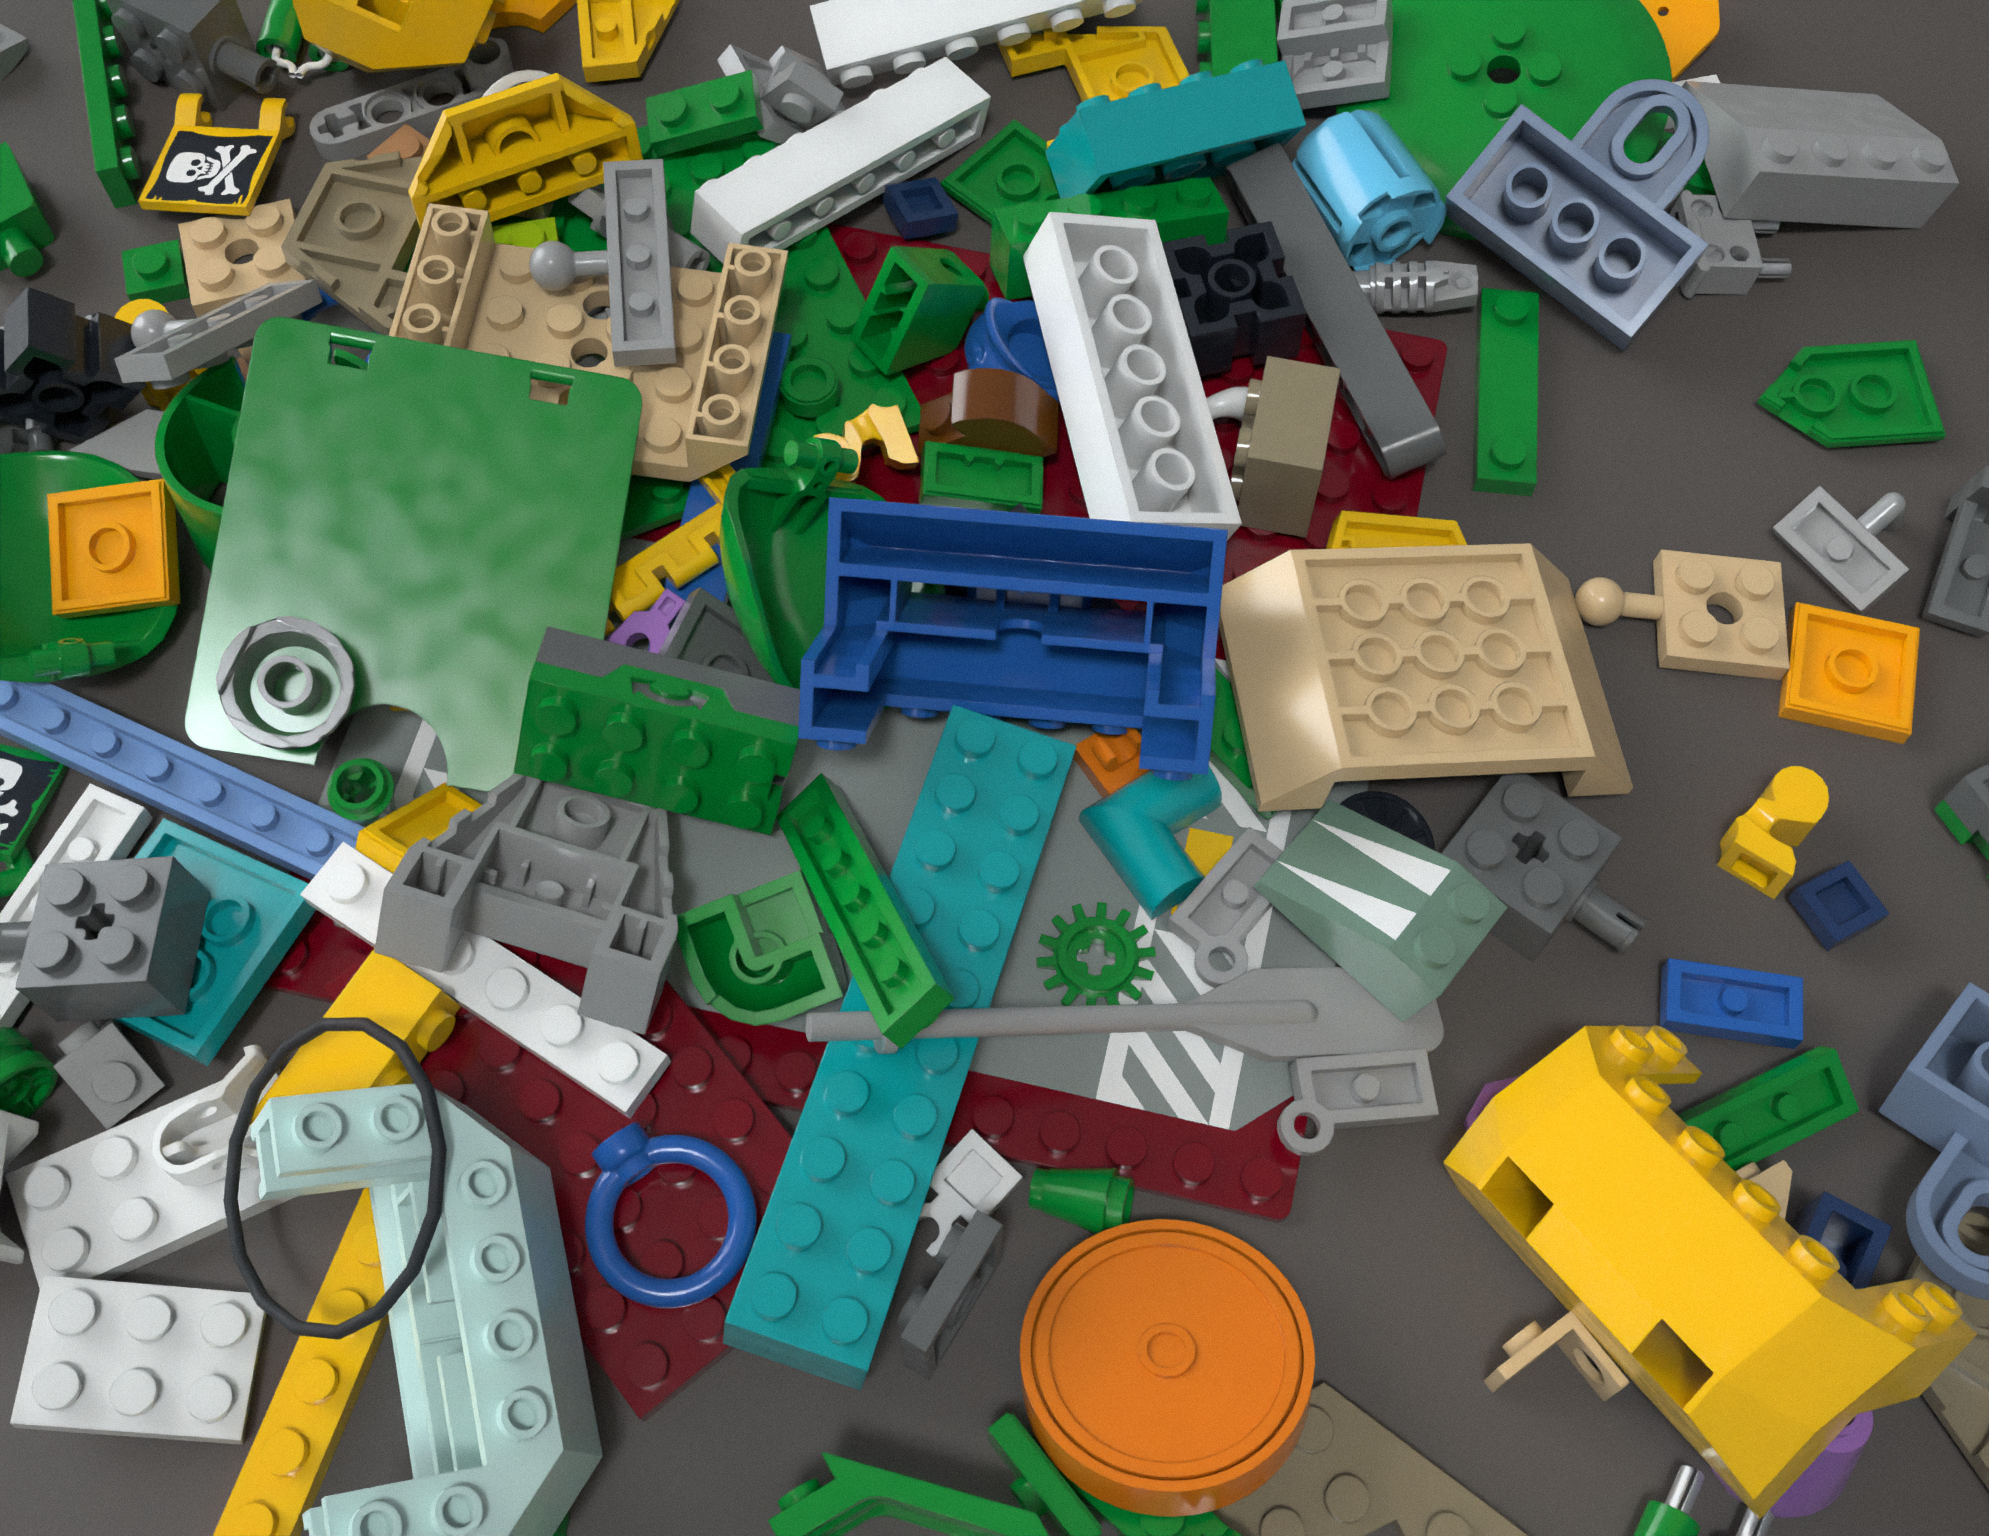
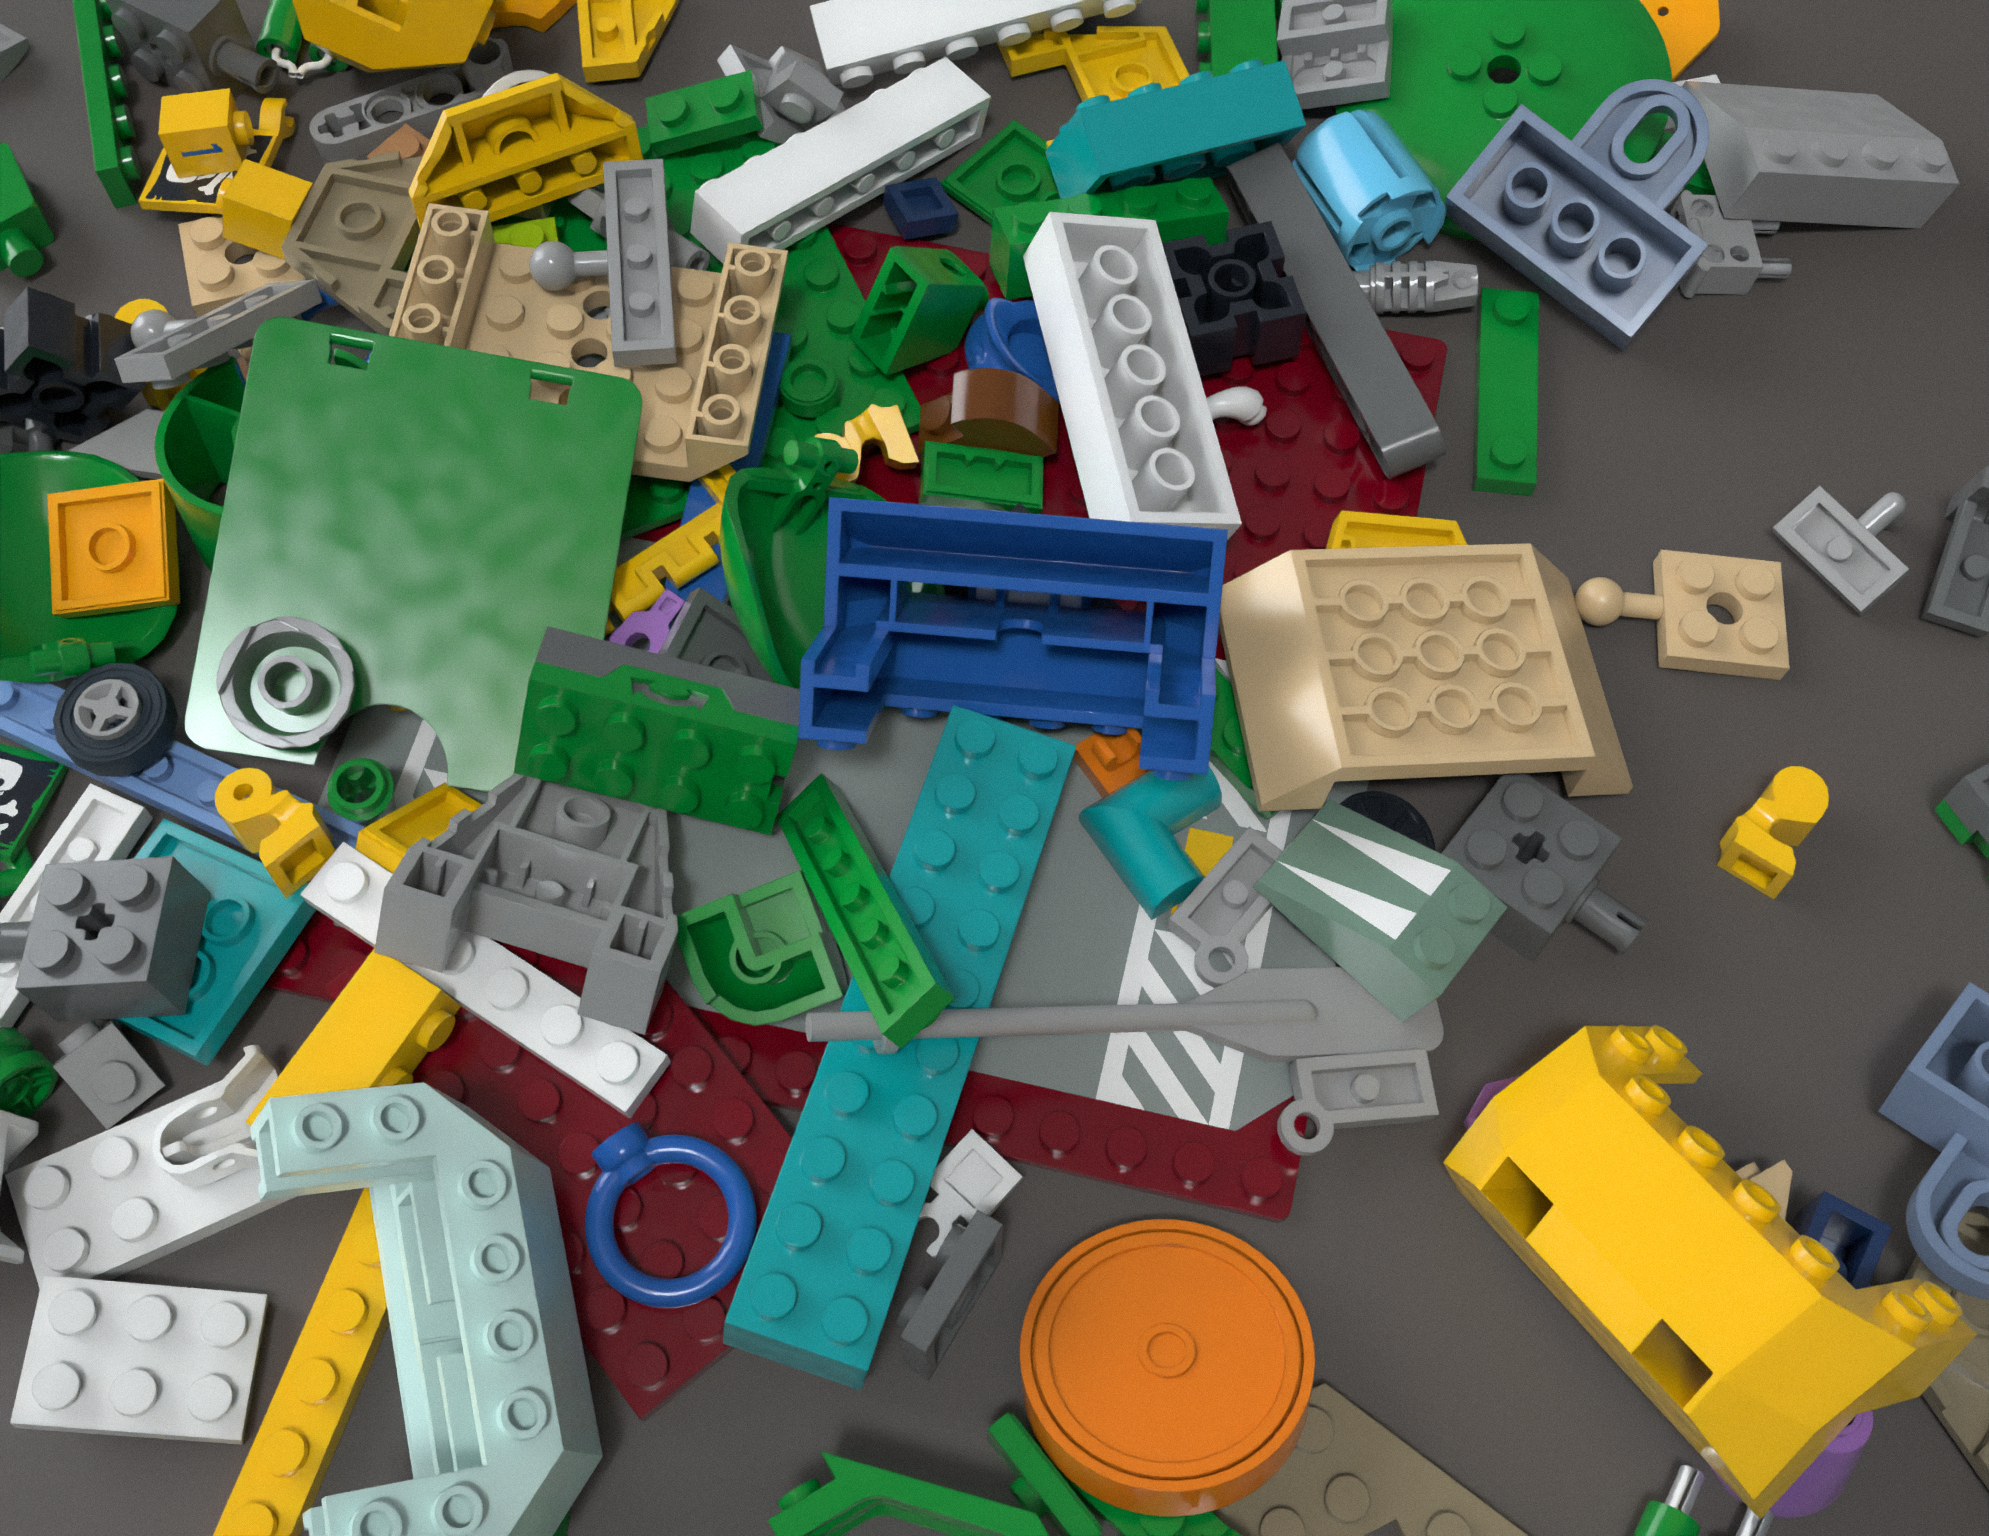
green plate [121,239,190,304] -> none
black piece [223,1017,447,1340] -> none
green cone [1028,1168,1135,1234] -> none
green gear [1036,902,1156,1006] -> none
dark tan brick [1230,356,1341,538] -> none
tan bracket [1484,1311,1630,1402] -> none
blue plate [1660,958,1803,1049] -> none
green plate [1677,1046,1860,1172] -> none
green tile [1757,340,1946,448] -> none
light orange tile [1778,602,1920,744] -> none
dark blue plate [1788,860,1890,952] -> none
none -> black wheel [53,663,178,777]
none -> yellow brick [158,88,254,178]
none -> yellow leg [215,768,336,899]
none -> yellow brick [216,159,313,260]

